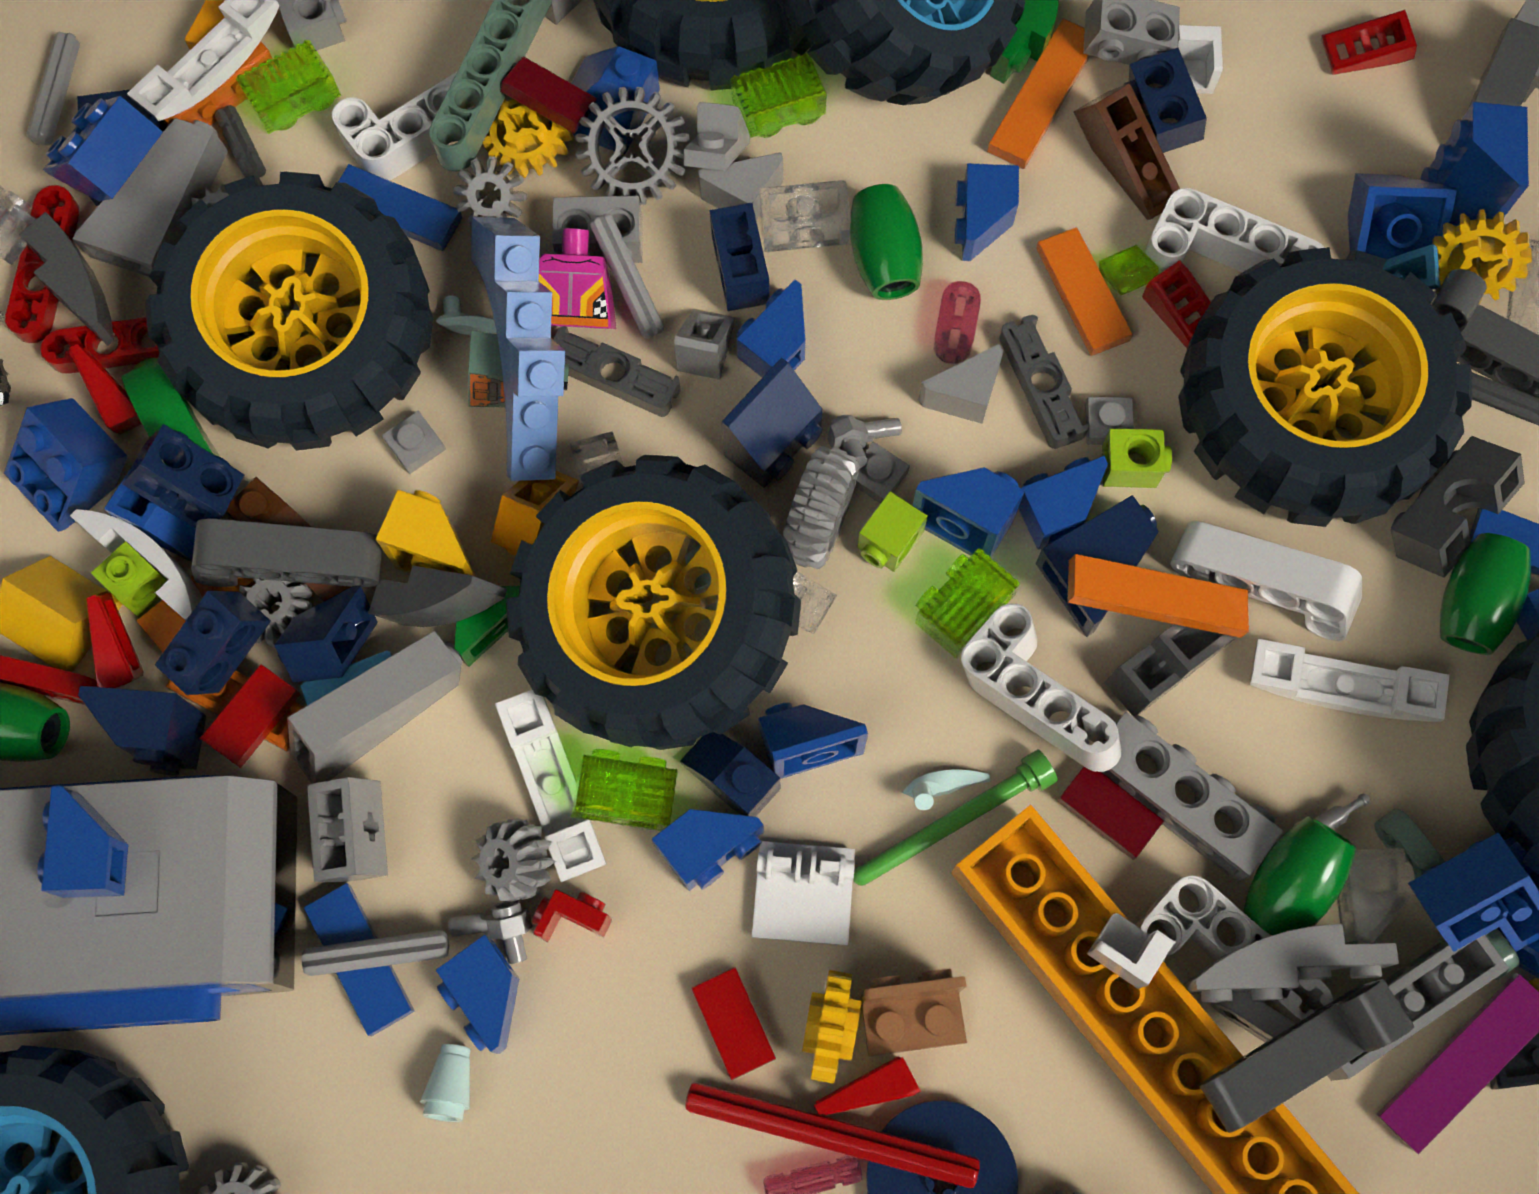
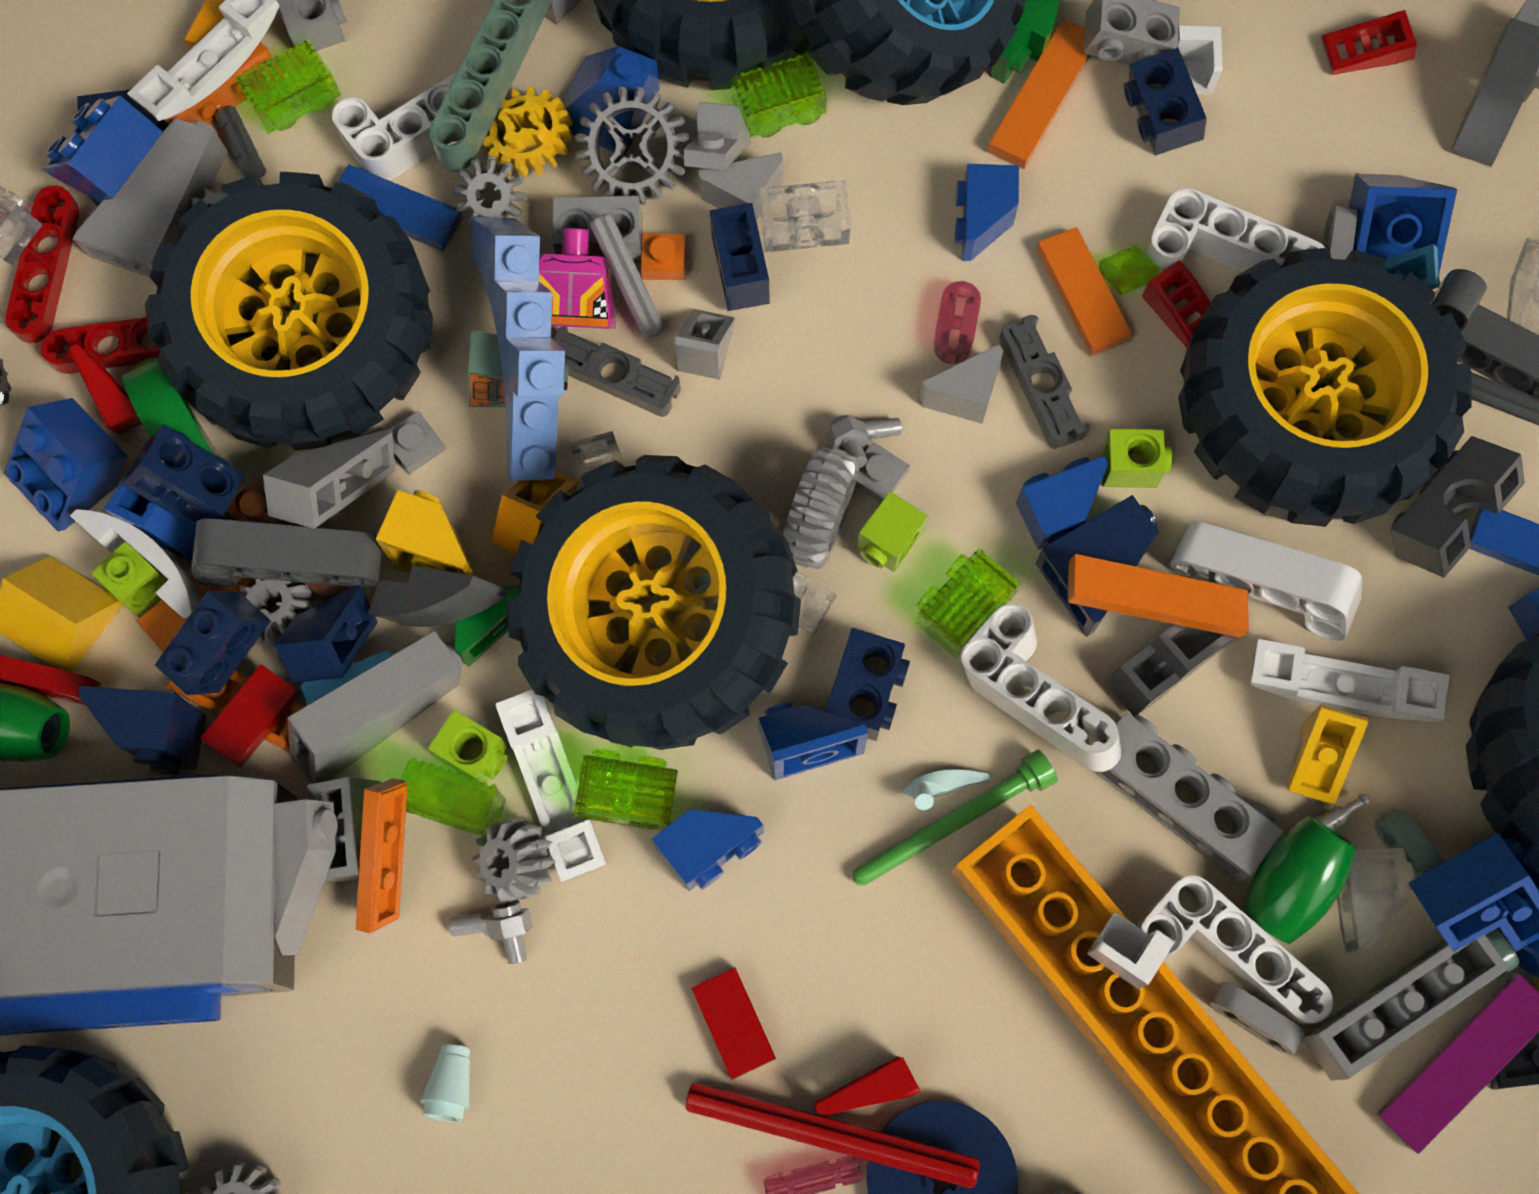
dark grey slope [19,212,114,346] -> none
light grey axle [27,32,80,146] -> none
blue slope [37,786,128,898] -> none
red slope [86,591,144,688] -> none
light grey axle [302,930,449,976] -> none
blue tile [304,883,415,1037] -> none
light aqua bar [436,296,497,335] -> none
blue slope [436,935,519,1054] -> none
dark red tile [500,56,597,134] -> none
red bracket [532,889,612,942] -> none
dark blue slope [680,732,781,817] -> none
dark blue slope [721,357,823,488] -> none
blue slope [736,279,806,378] -> none
white hinge [752,841,855,946] -> none
yellow gear [802,969,861,1084] -> none
green piece [850,184,923,300] -> none
medium nougat bracket [860,969,967,1057] -> none
blue slope [912,467,1025,565] -> none
dark red tile [1057,767,1164,860] -> none
reddish brown slope [1074,83,1180,220] -> none
light grey plate [1085,397,1134,445] -> none
light grey slope [1184,924,1399,1003] -> none
dark grey beam [1199,979,1415,1133] -> none
blue slope [1420,102,1529,245] -> none
yellow gear [1433,209,1532,304] -> none
green piece [1440,533,1531,655] -> none
none -> light grey slope [263,430,395,529]
none -> light grey slope [274,799,338,956]
none -> orange tile [356,778,408,934]
none -> clear neon green brick [400,758,506,836]
none -> lime brick [427,709,508,787]
none -> orange plate [641,233,686,280]
none -> dark blue brick [826,628,910,741]
none -> yellow slope [1287,704,1369,805]
none -> light grey beam [1322,205,1357,260]

